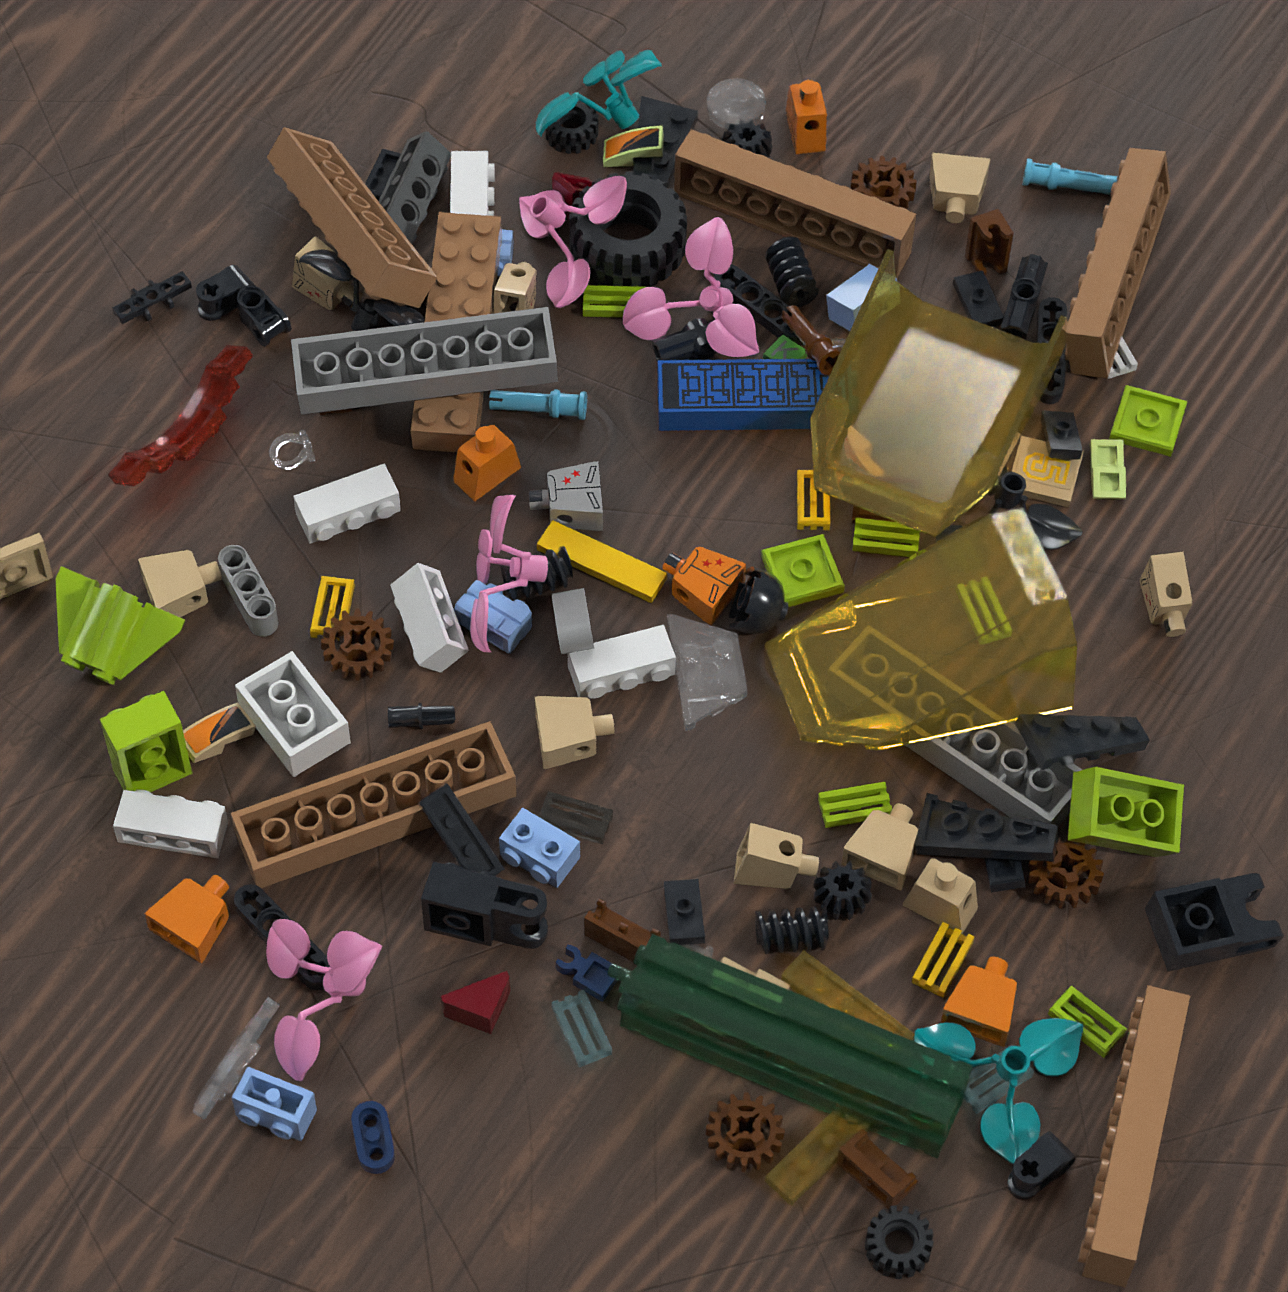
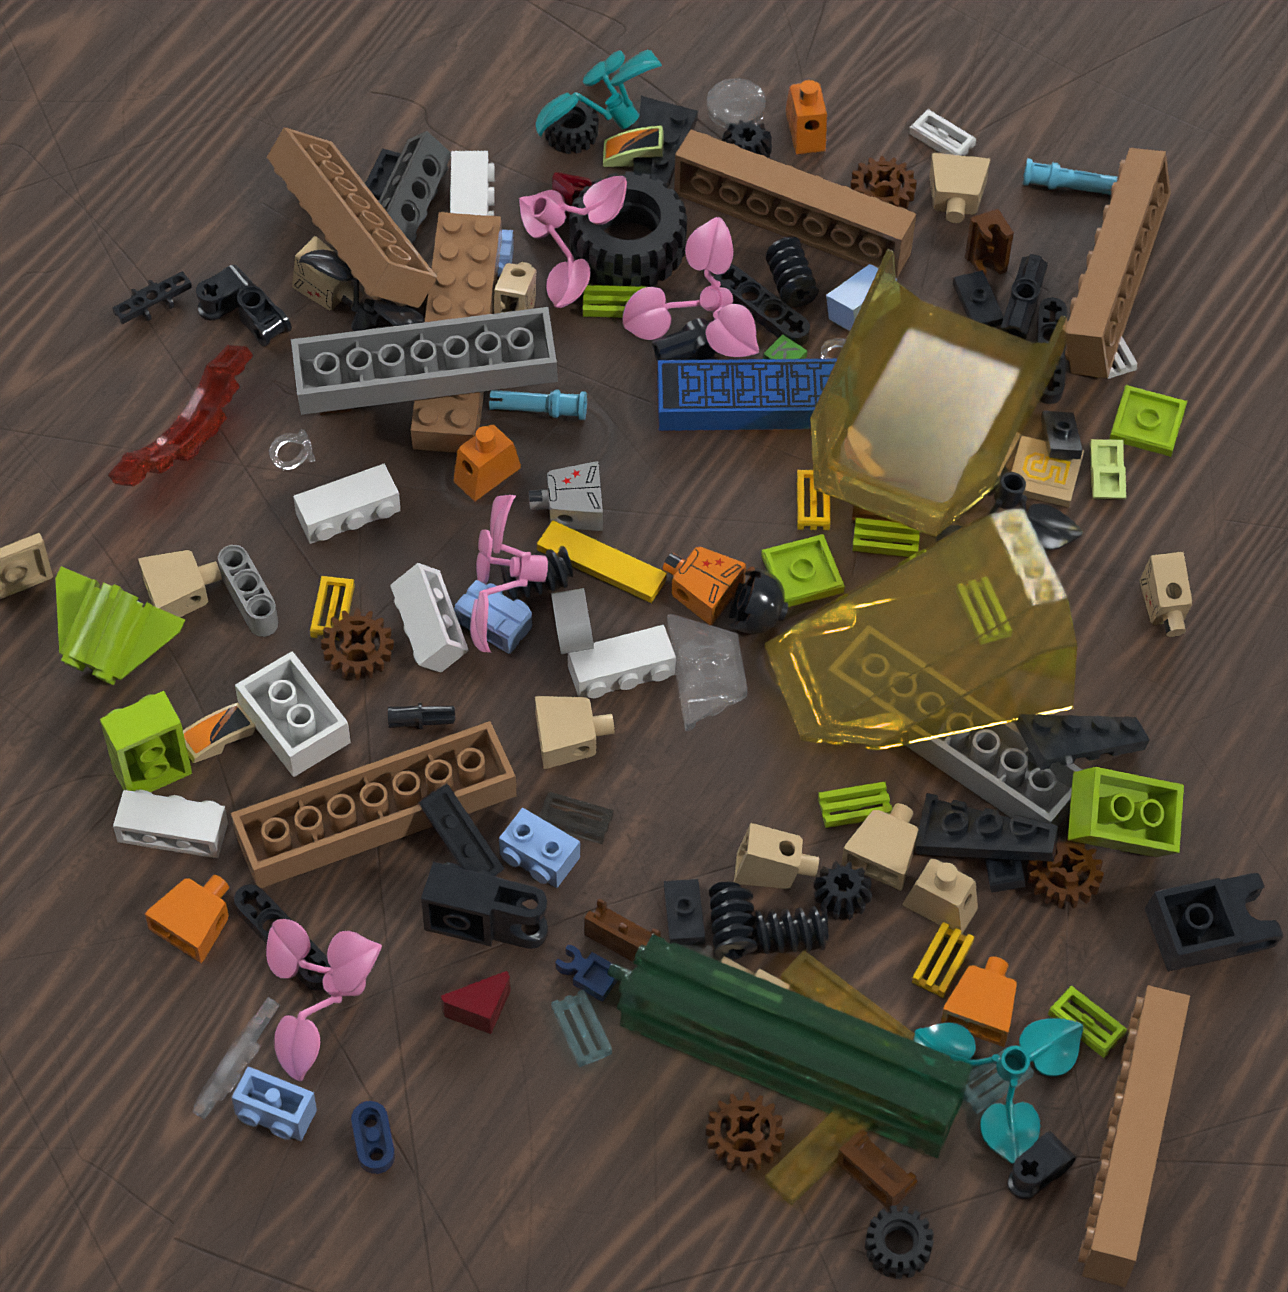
reddish brown pin [781,305,844,375] -> none
none -> black piece [709,881,757,960]
none -> white tile [909,109,976,156]

